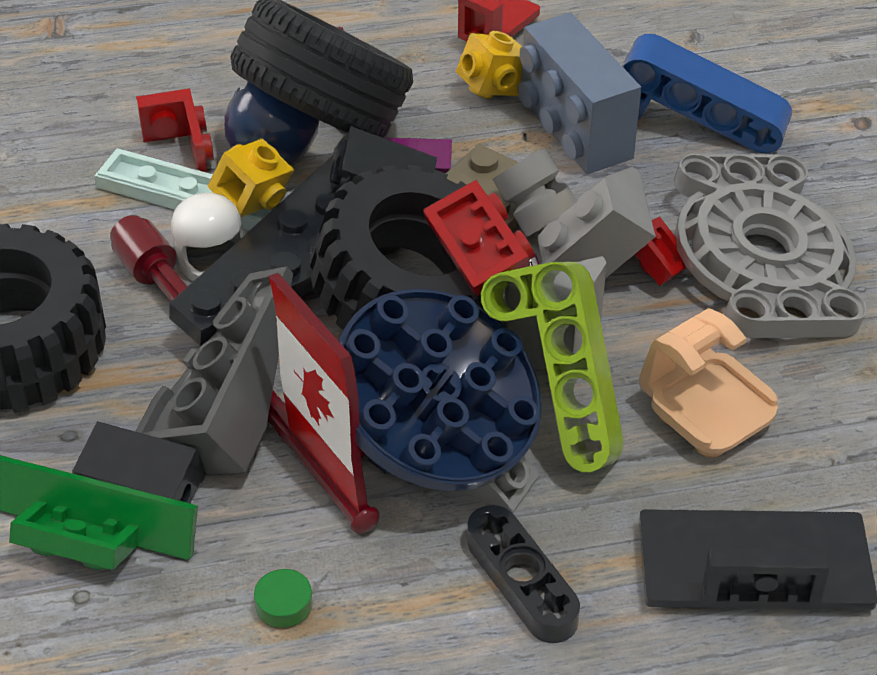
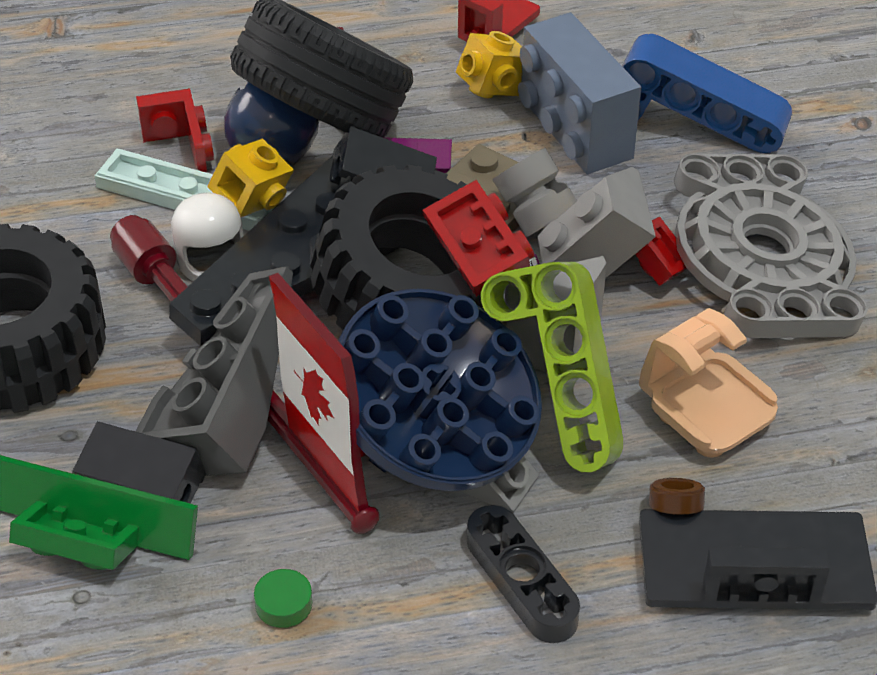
none -> reddish brown tile [649,478,705,514]

